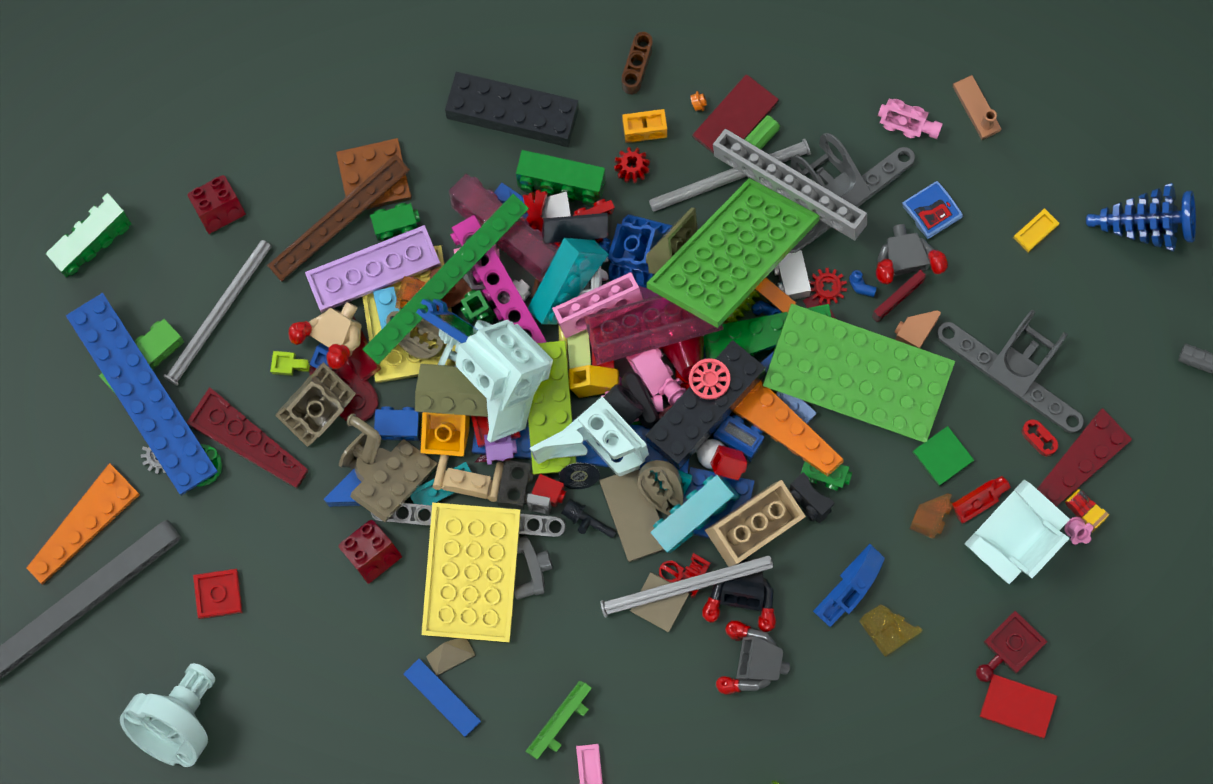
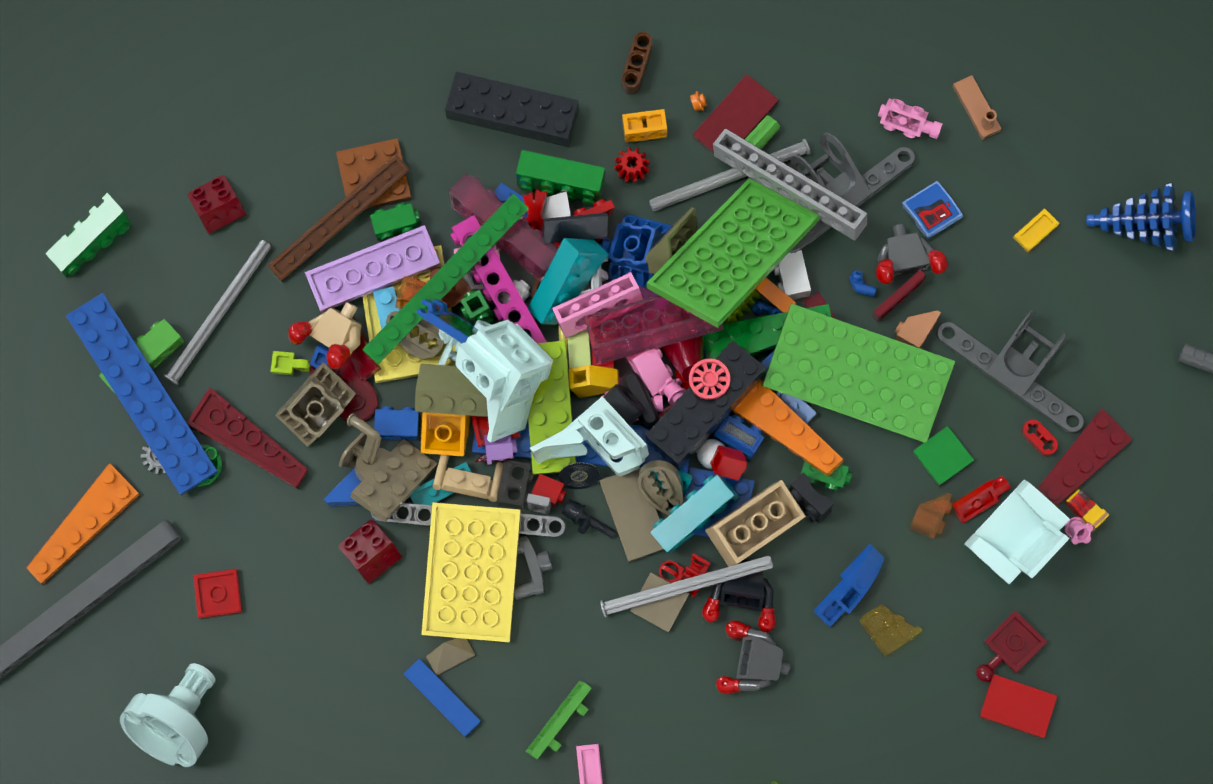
red gear [809,268,847,305] -> none

